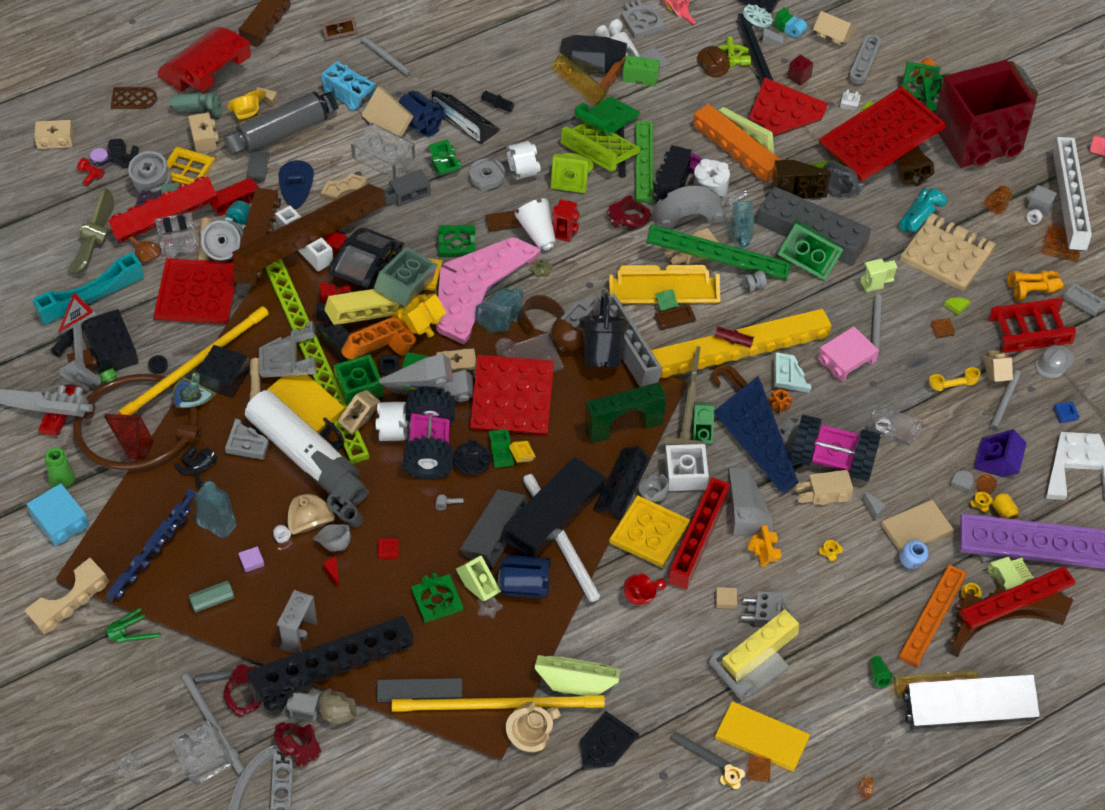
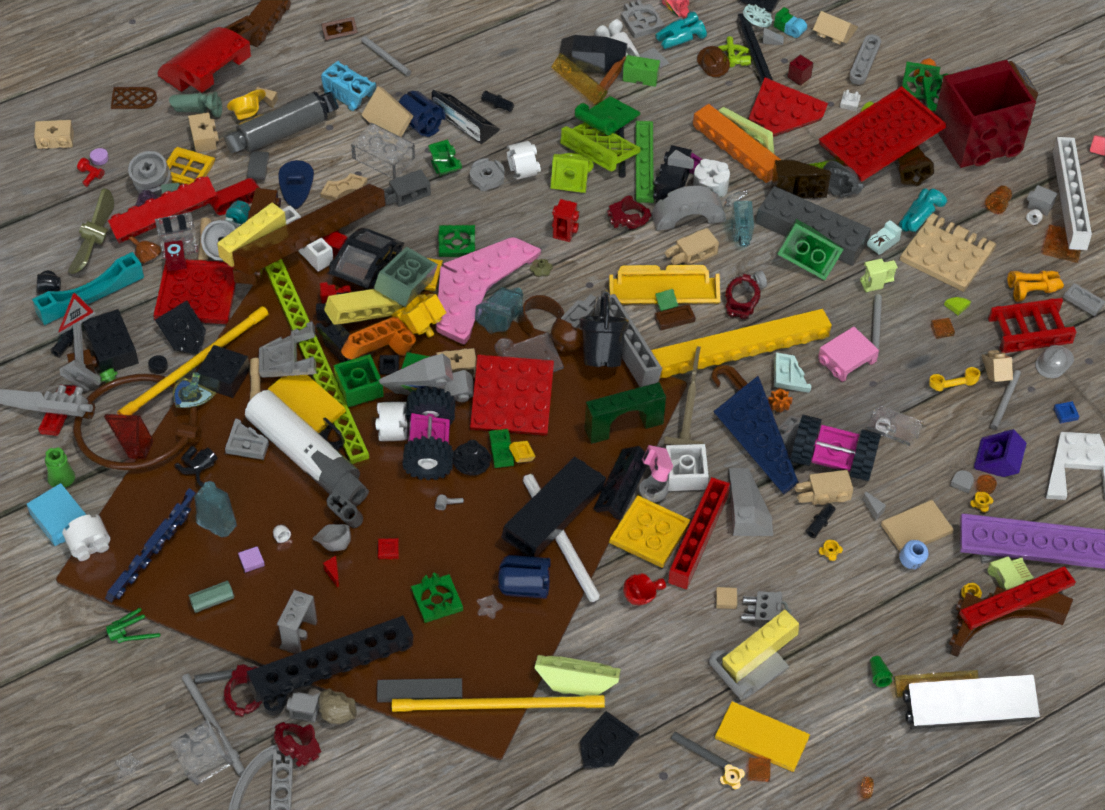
tan arch [24,558,109,635] -> none
black piece [94,139,139,168] -> none
tan hat [288,494,335,534] -> none
tan torso [337,390,381,434] -> none
yellowish green slope [456,556,501,601] -> none
dark grey brick [460,489,528,568] -> none
reddish brown tile [486,210,523,232] -> none
tan helmet [506,702,561,752] -> none
white cone [514,198,556,251] -> none
green tile [646,224,791,281] -> none
green slope [693,402,714,444] -> none
dark red pin [714,326,754,349] -> none
light orange hips [747,525,782,567] -> none
orange tile [898,564,967,668] -> none
yellow brick [992,493,1020,520] -> none
none -> black piece [37,270,61,294]
none -> white brick [62,515,110,561]
none -> black tile [155,300,206,354]
none -> dark red brick [164,240,187,271]
none -> light yellow brick [217,203,286,267]
none -> reddish brown slope [224,15,260,41]
none -> bright pink leg [642,445,673,482]
none -> teal piece [655,11,707,49]
none -> light grey piece [667,150,694,169]
none -> dark red piece [725,274,761,320]
none -> black axle [805,503,836,538]
none -> light aqua leg [867,220,902,255]

